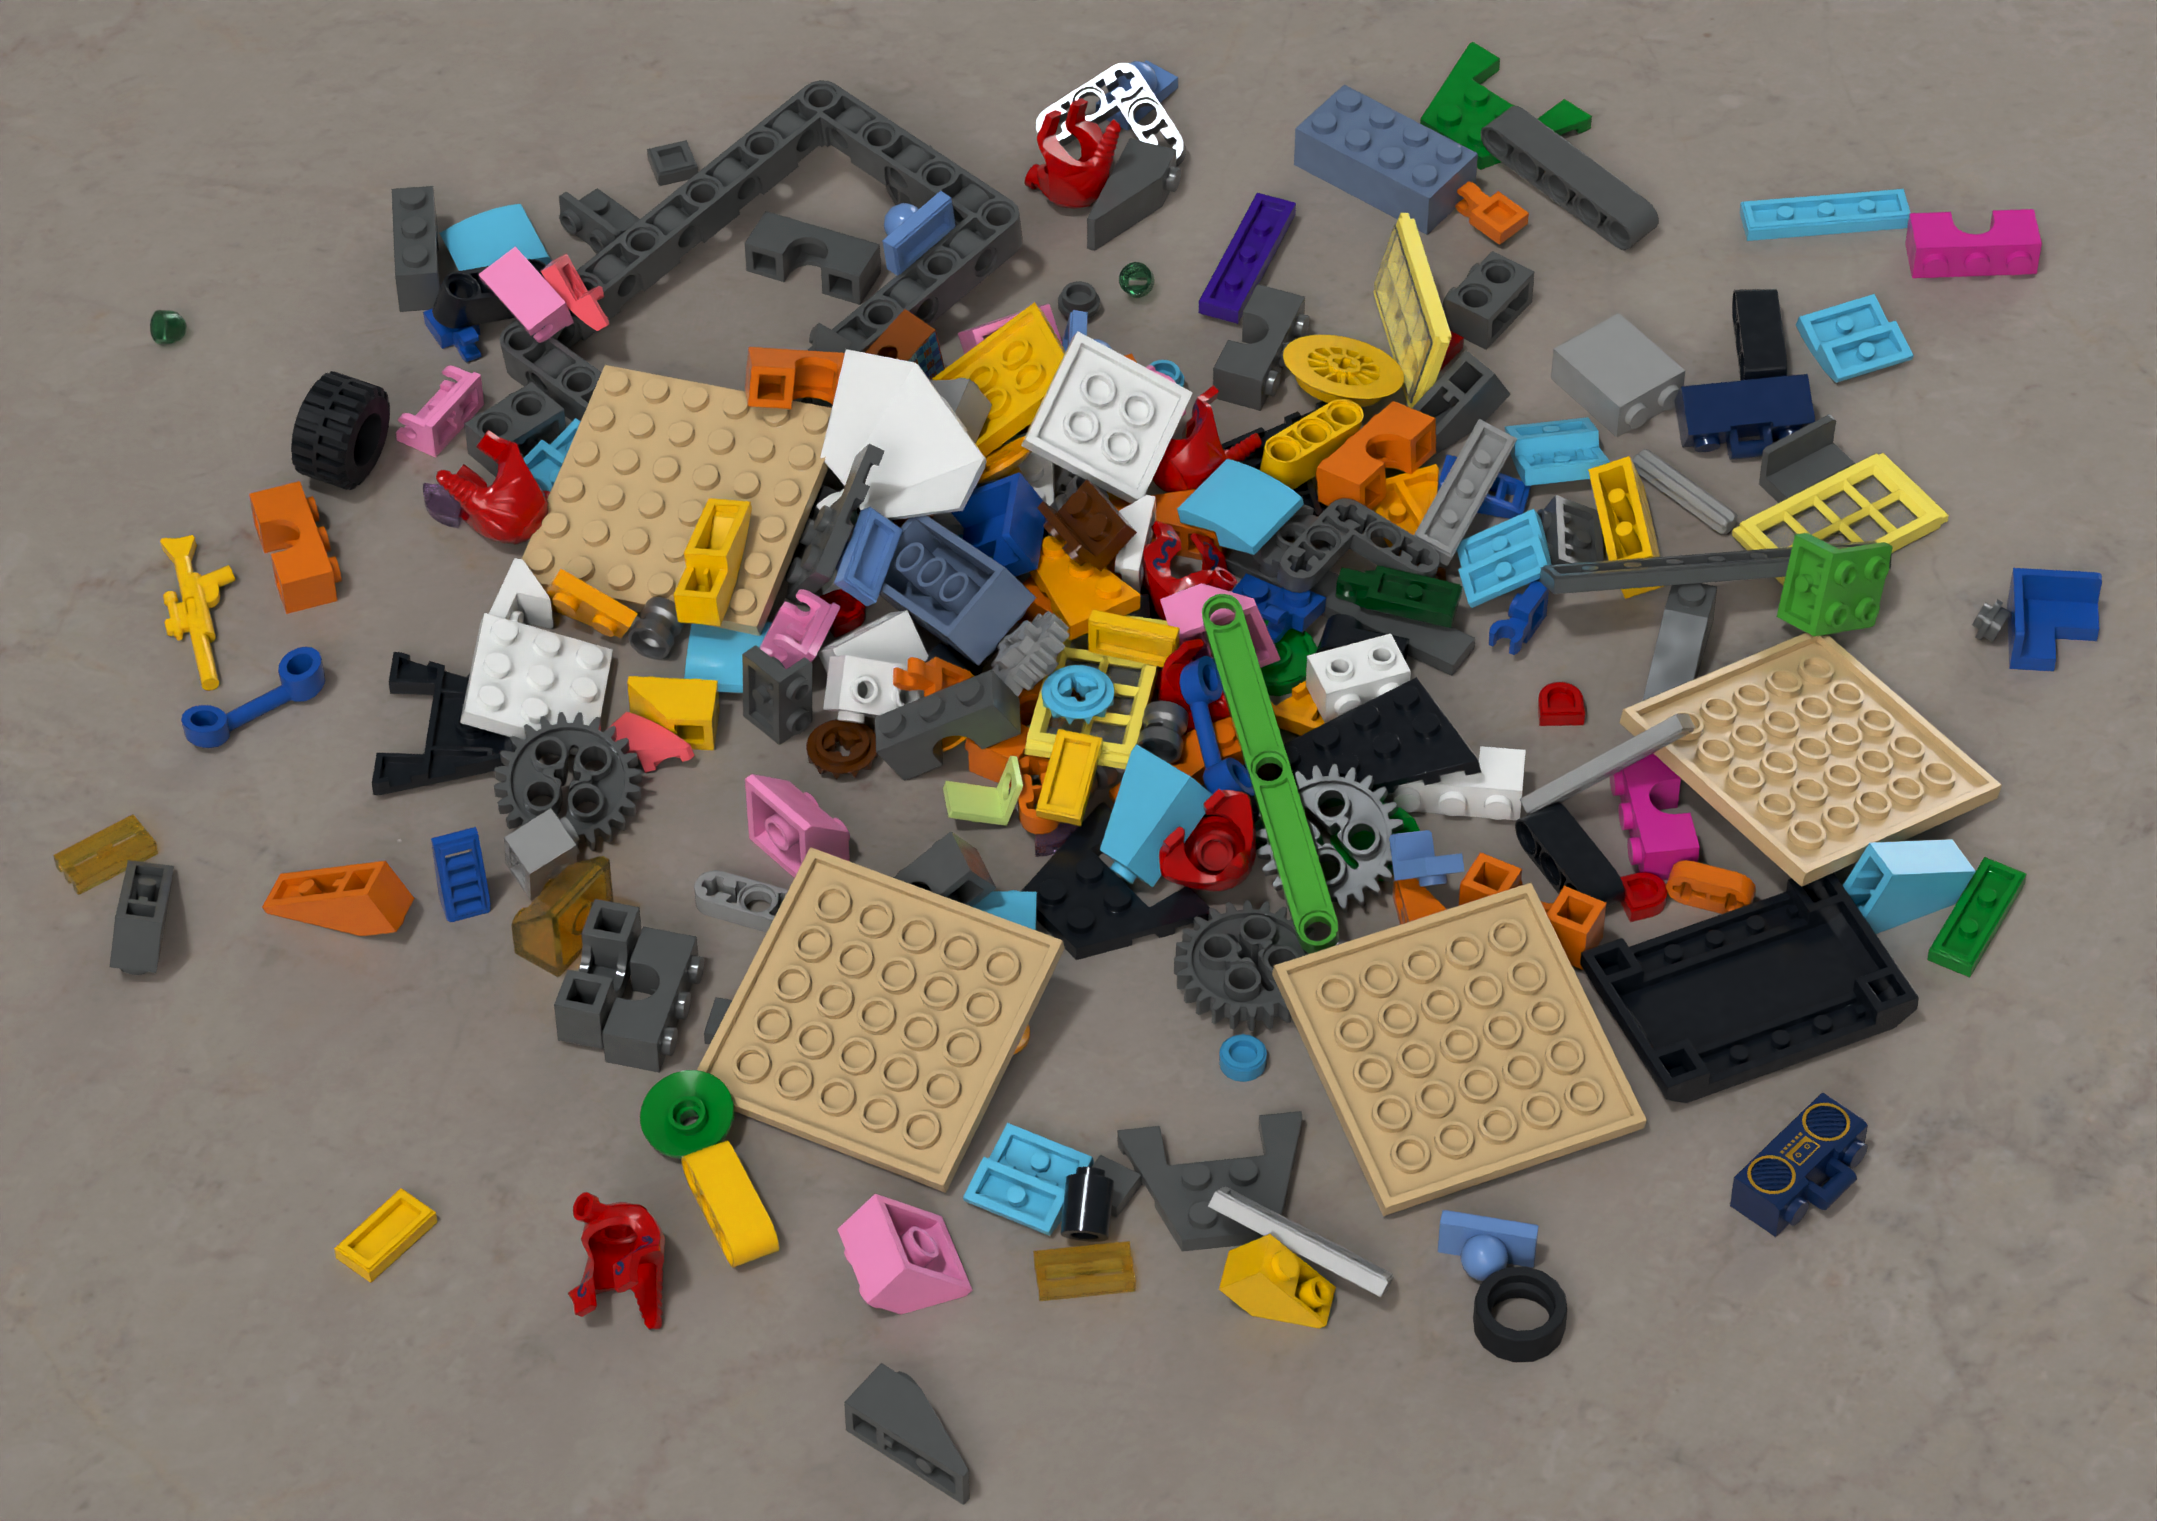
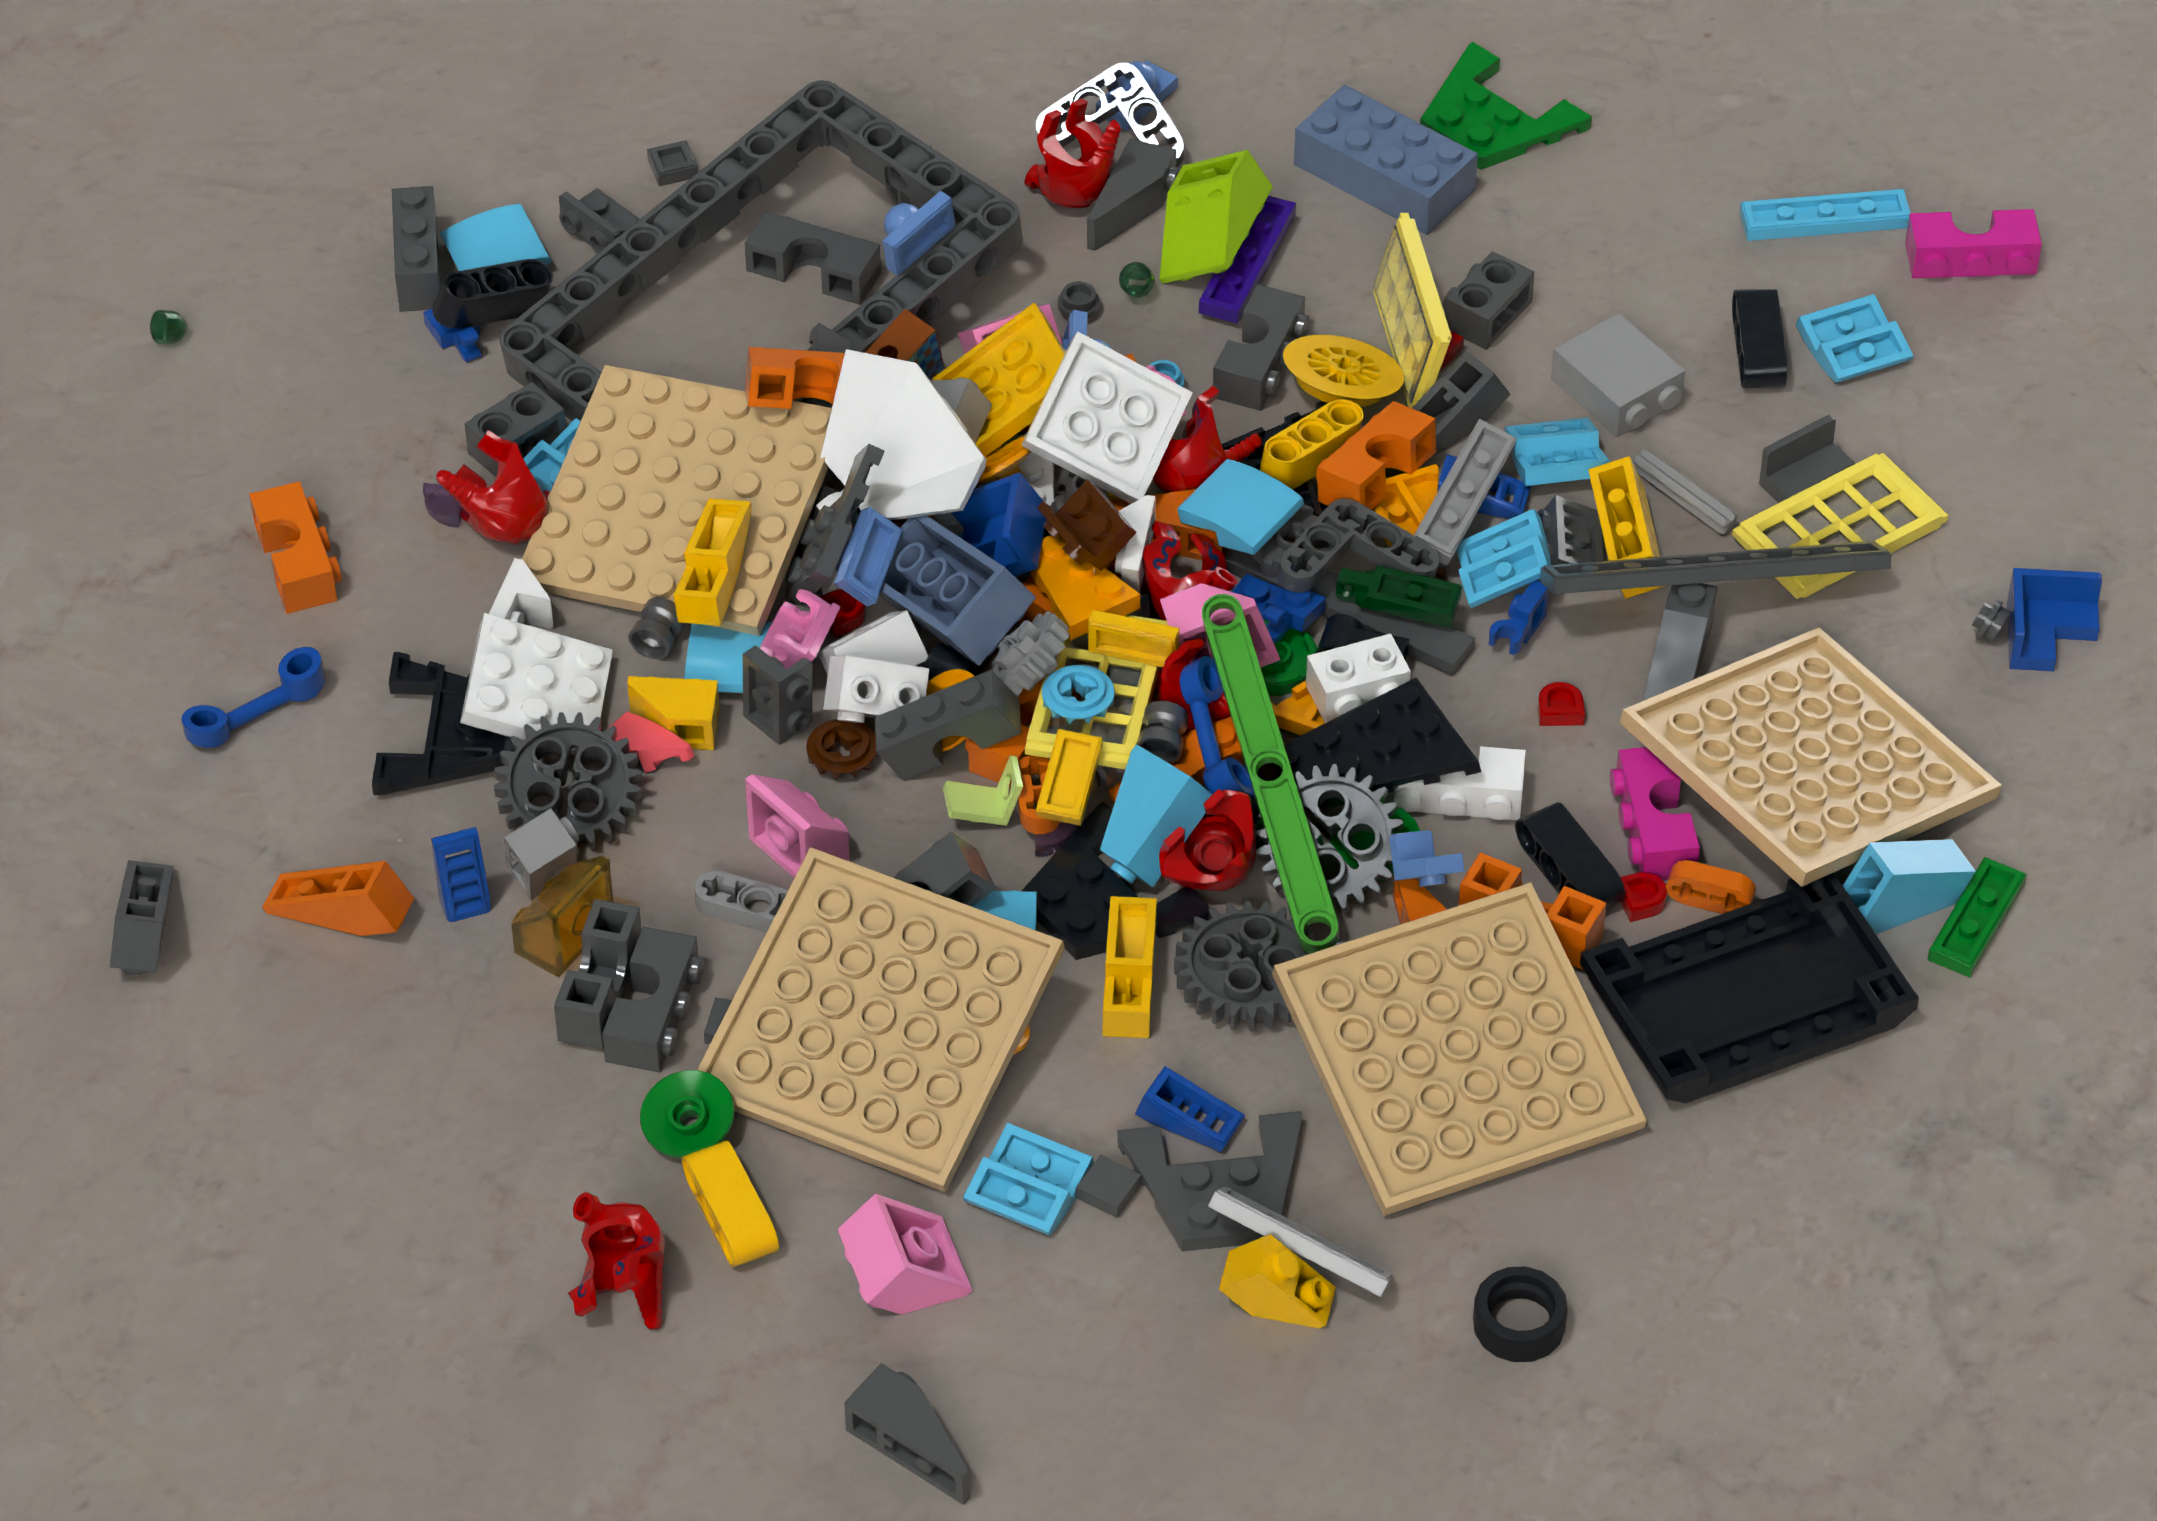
clear yellow tile [53,814,158,895] -> none
yellow piece [160,535,235,691] -> none
black tyre [291,371,390,490] -> none
yellow tile [334,1188,437,1283] -> none
bright pink hinge [396,365,484,458] -> none
bright pink hinge [478,246,574,343] -> none
coral slope [541,253,609,331] -> none
light orange wing [545,569,638,638] -> none
orange plate [893,657,971,697] -> none
clear yellow tile [1033,1241,1136,1301] -> none
black brick [1061,1167,1114,1242] -> none
dark azure tile [1219,1034,1267,1082] -> none
medium blue tile [1438,1210,1539,1281] -> none
orange plate [1455,181,1529,245] -> none
dark grey beam [1480,106,1659,250] -> none
light grey tile [1520,714,1695,814] -> none
dark blue piece [1674,374,1815,460] -> none
dark blue piece [1730,1092,1868,1237] -> none
bright green bracket [1776,533,1893,637] -> none
none -> yellow slope [1102,896,1157,1038]
none -> blue slope [1135,1066,1245,1152]
none -> lime slope [1159,149,1273,284]

